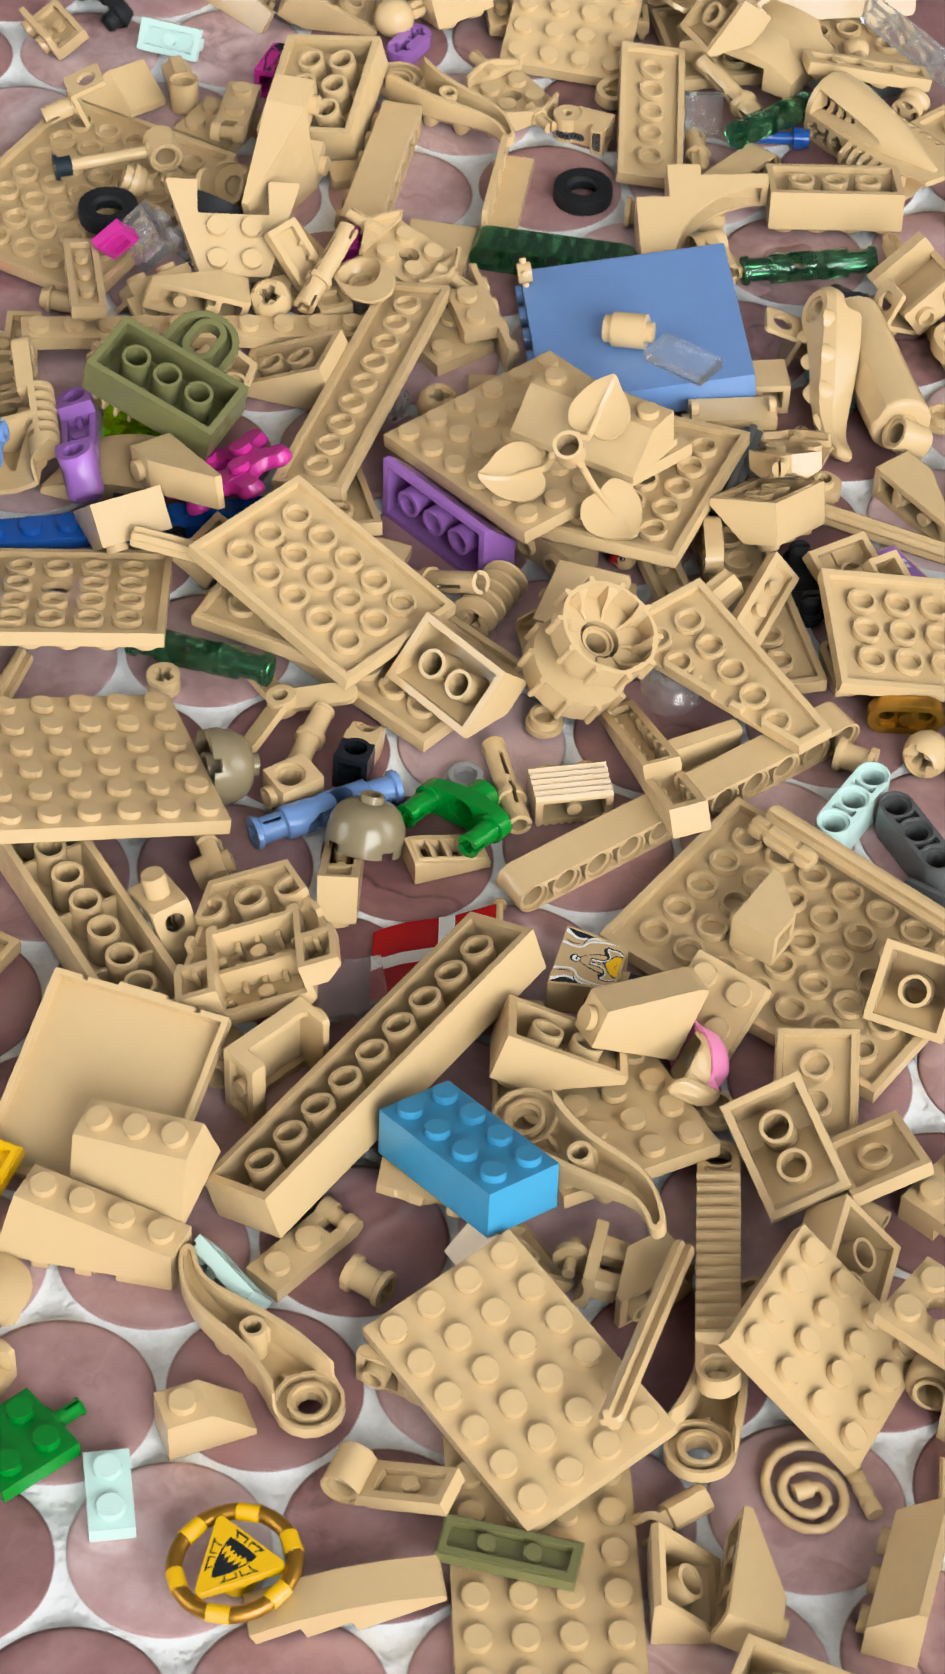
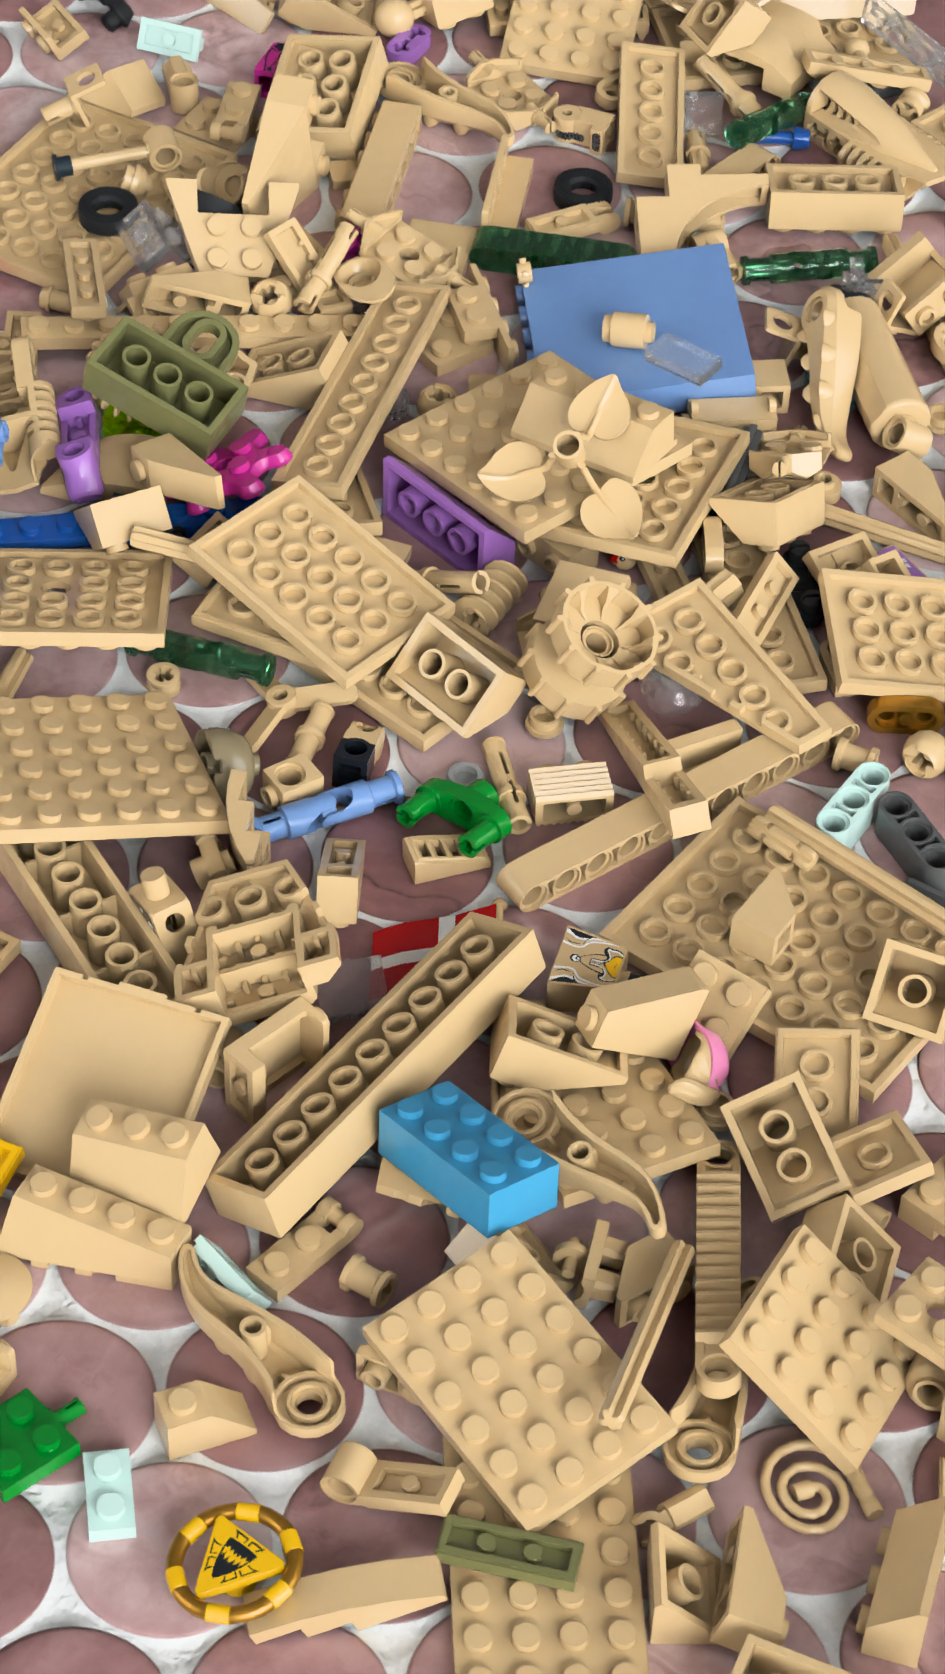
dark pink tile [91,219,140,260] -> none
dark tan cylinder [324,790,406,861] -> none
none -> tan slope [226,769,271,872]
none -> tan hinge [524,200,622,249]
none -> clear bracket [841,257,884,306]

